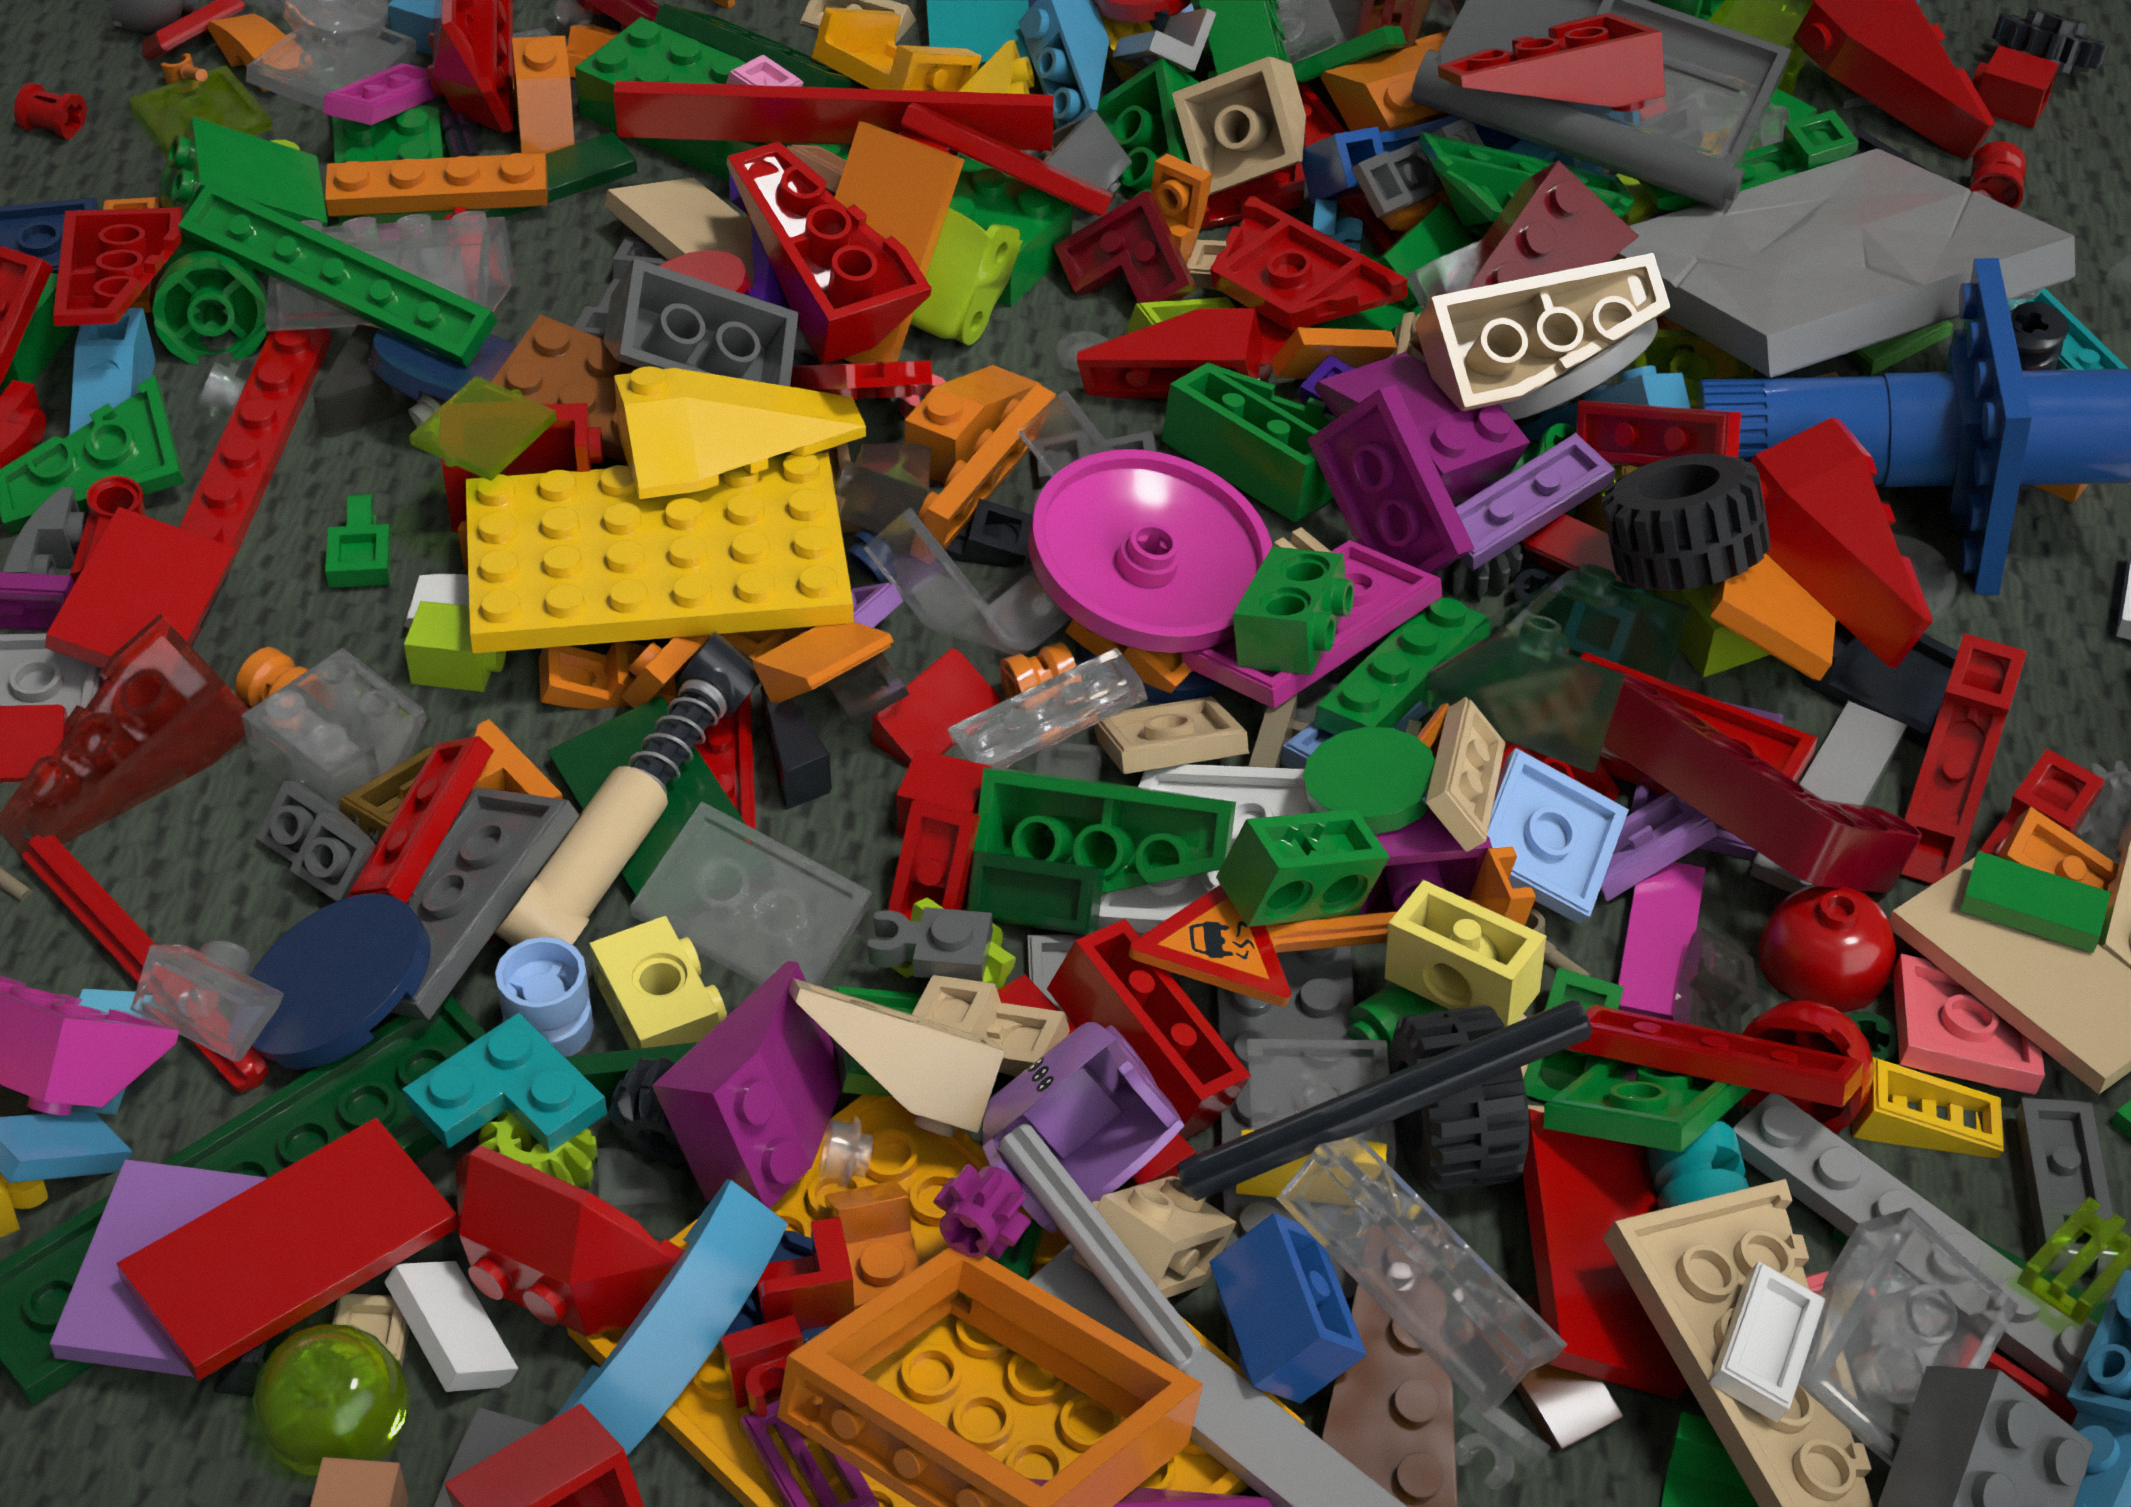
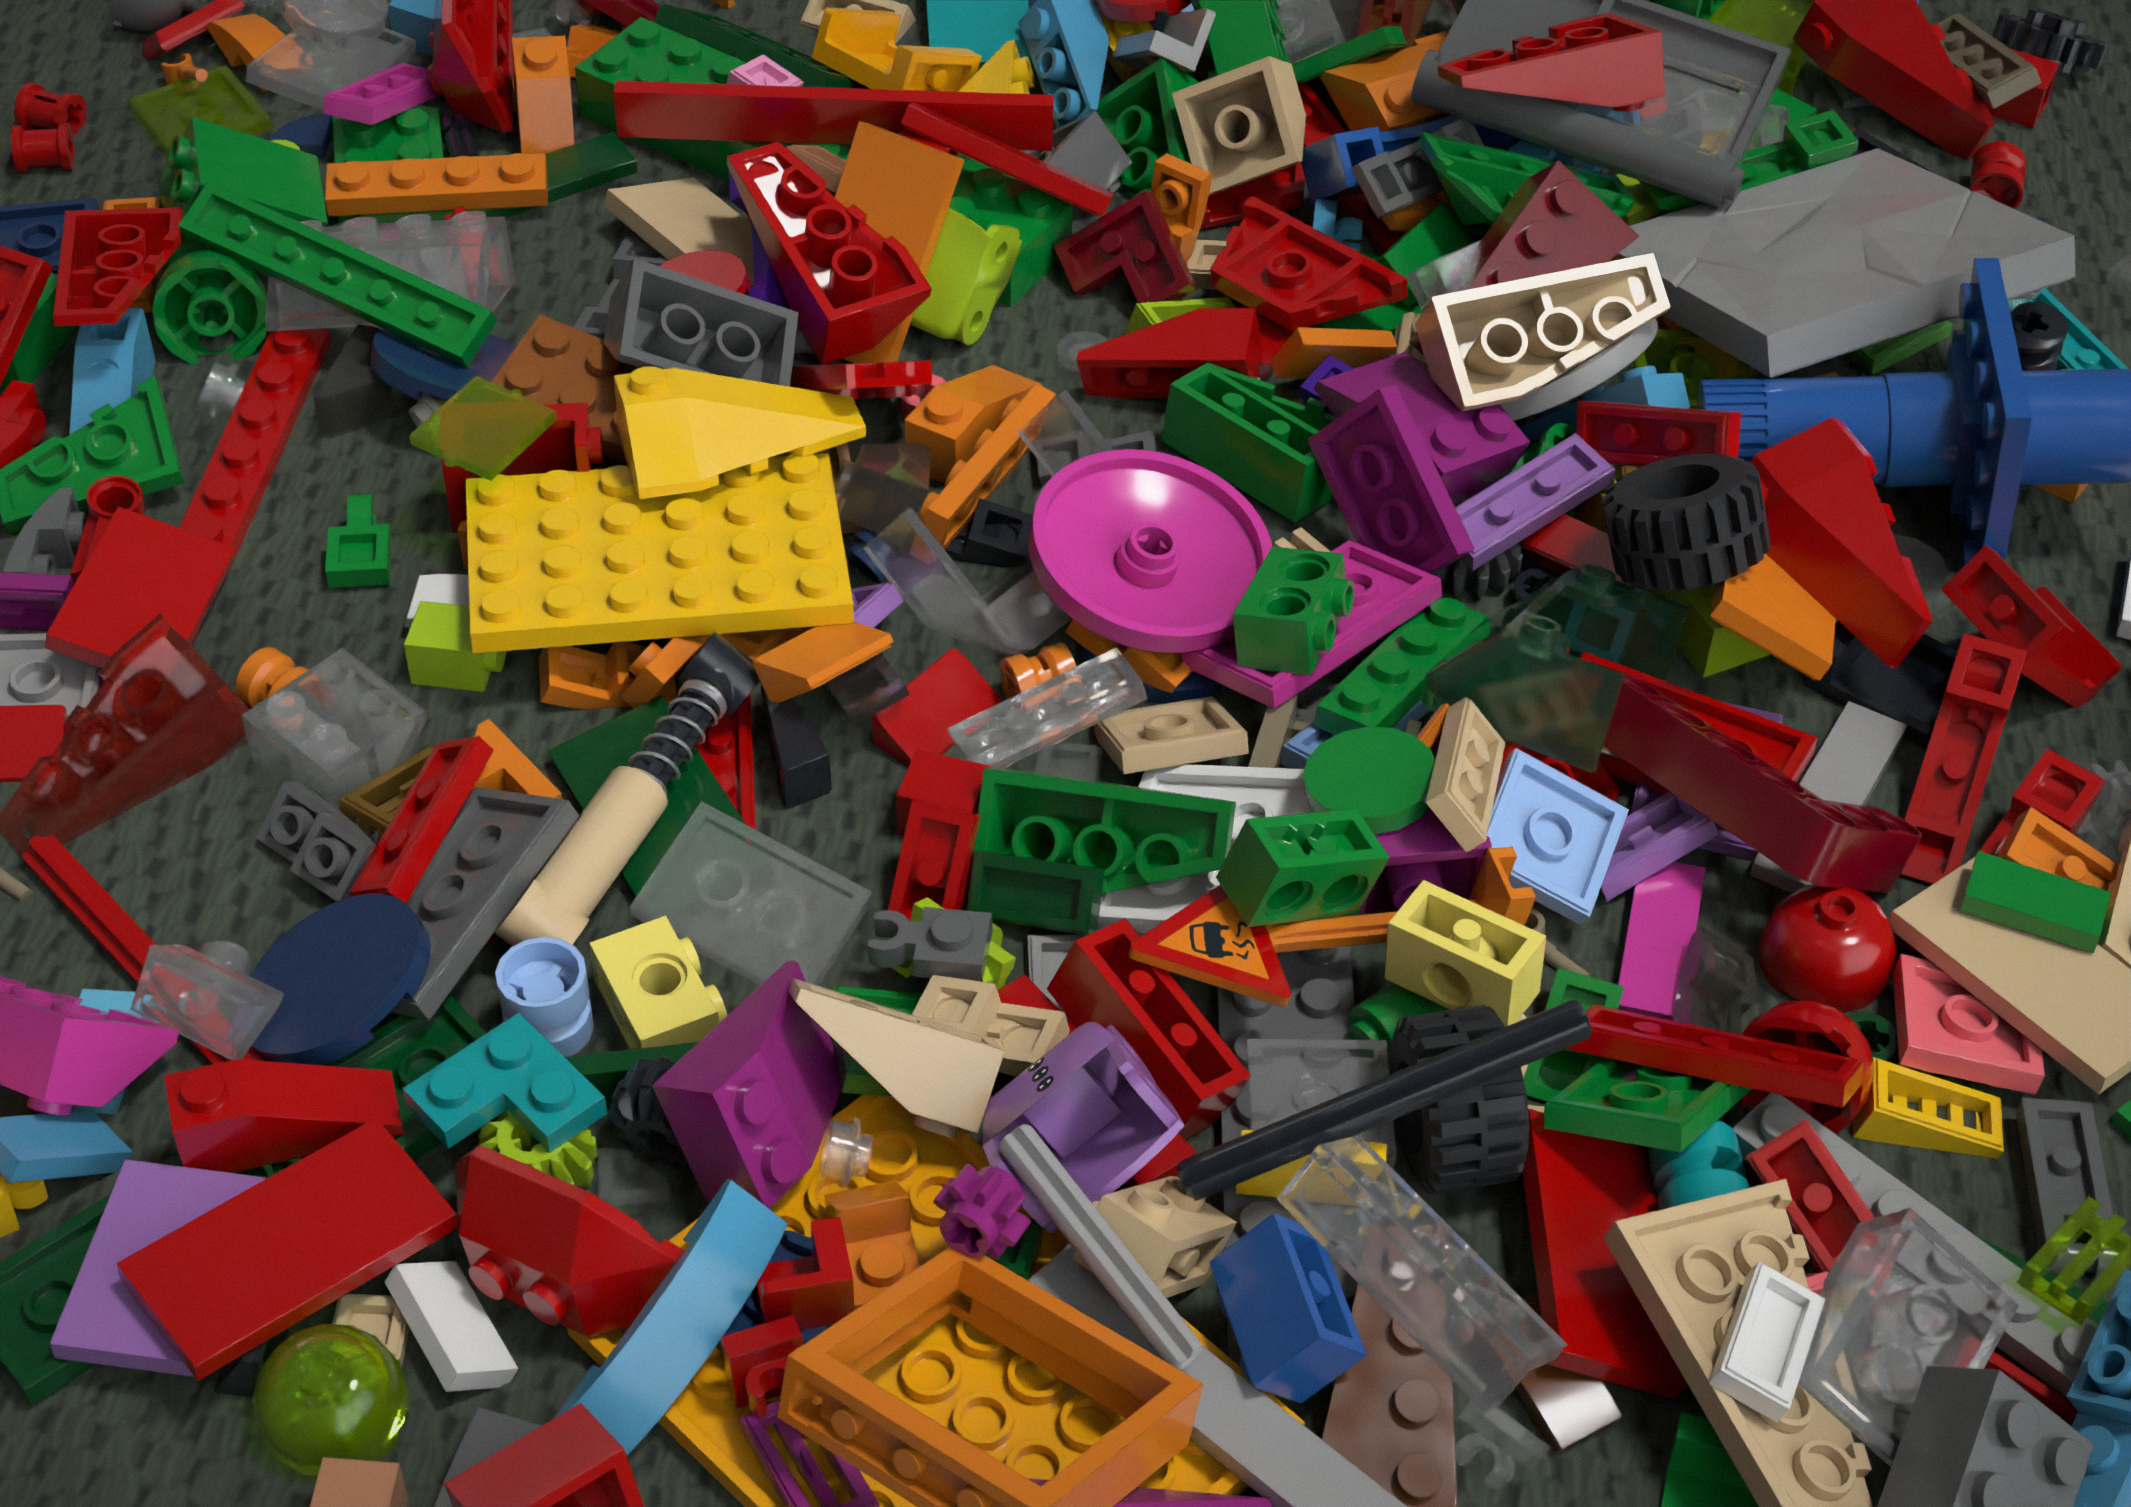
none -> red bush [11,123,75,173]
none -> red slope [164,1059,404,1173]
none -> dark blue tile [270,114,333,159]
none -> red slope [1744,1119,1891,1280]
none -> dark tan tile [1938,13,2042,109]
none -> red panel [1941,545,2122,708]

